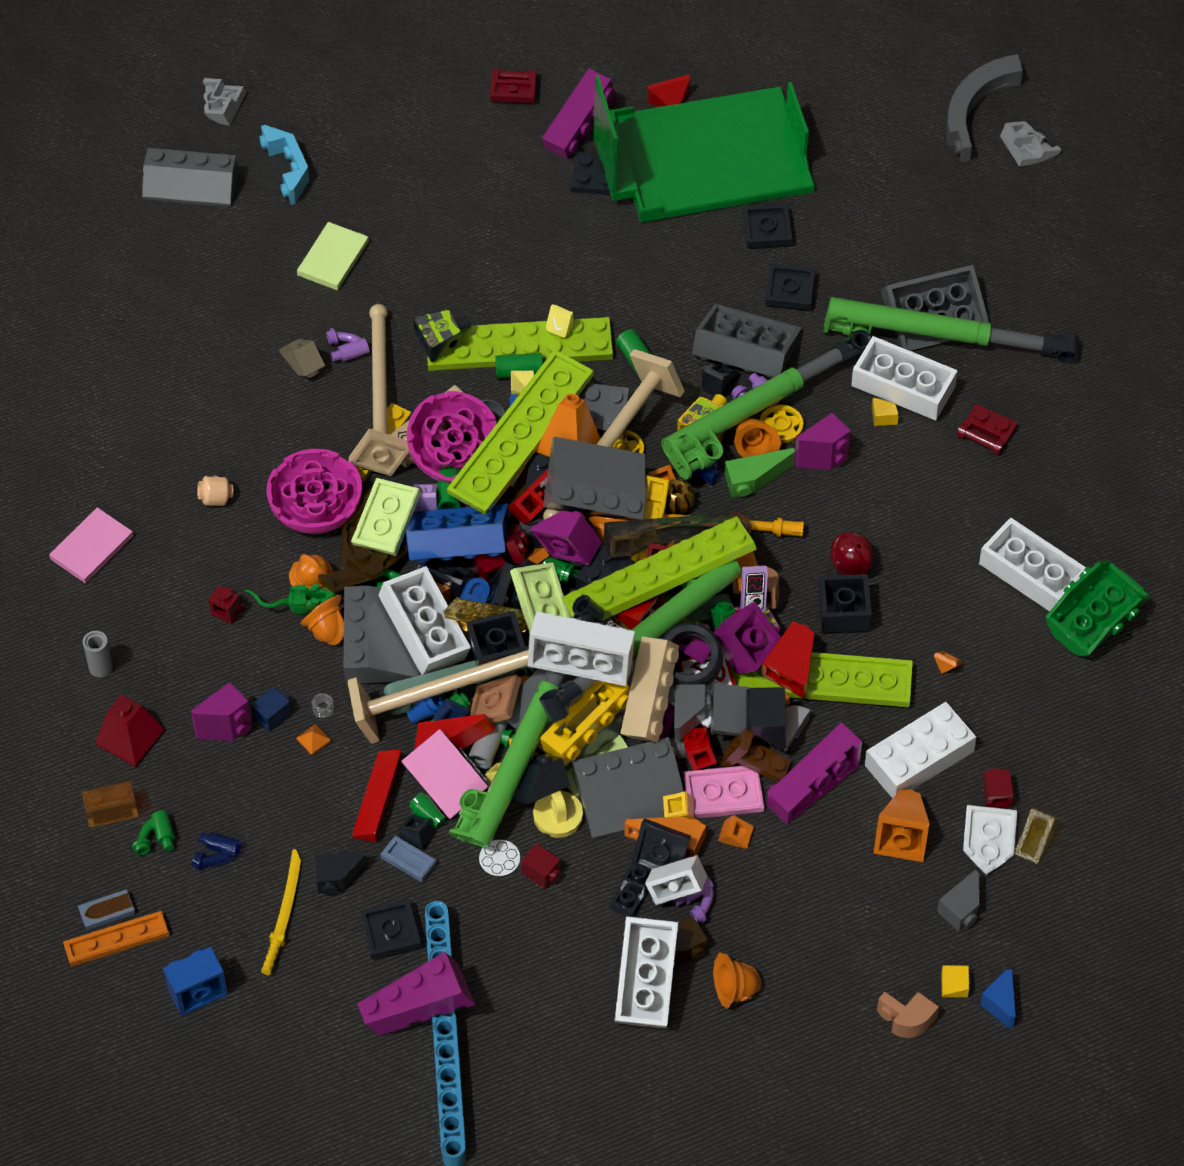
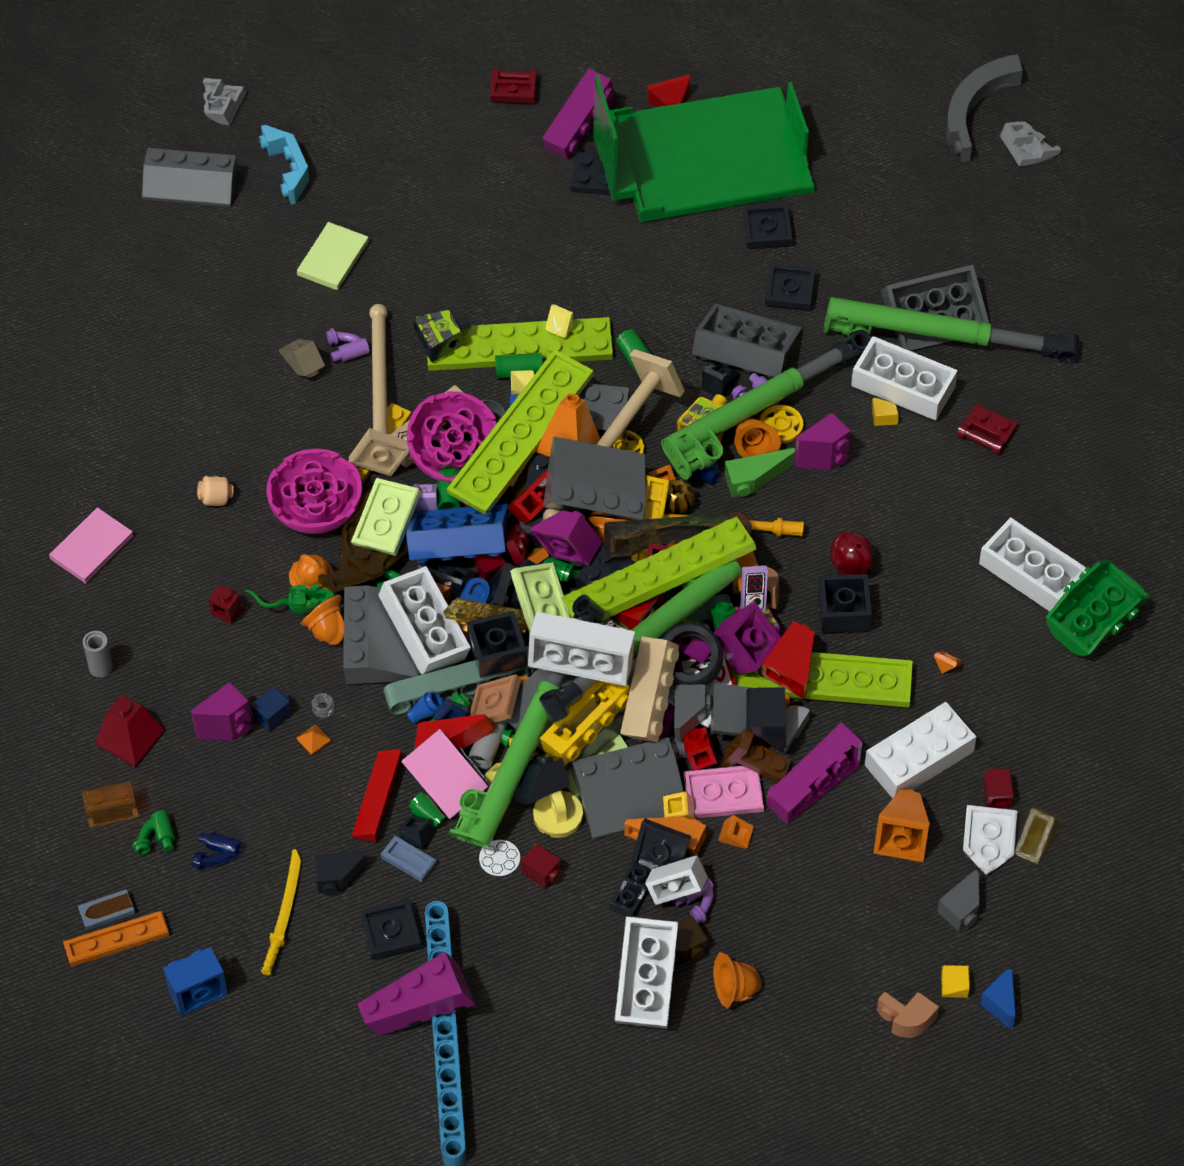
tan piece [348,650,529,744] -> none

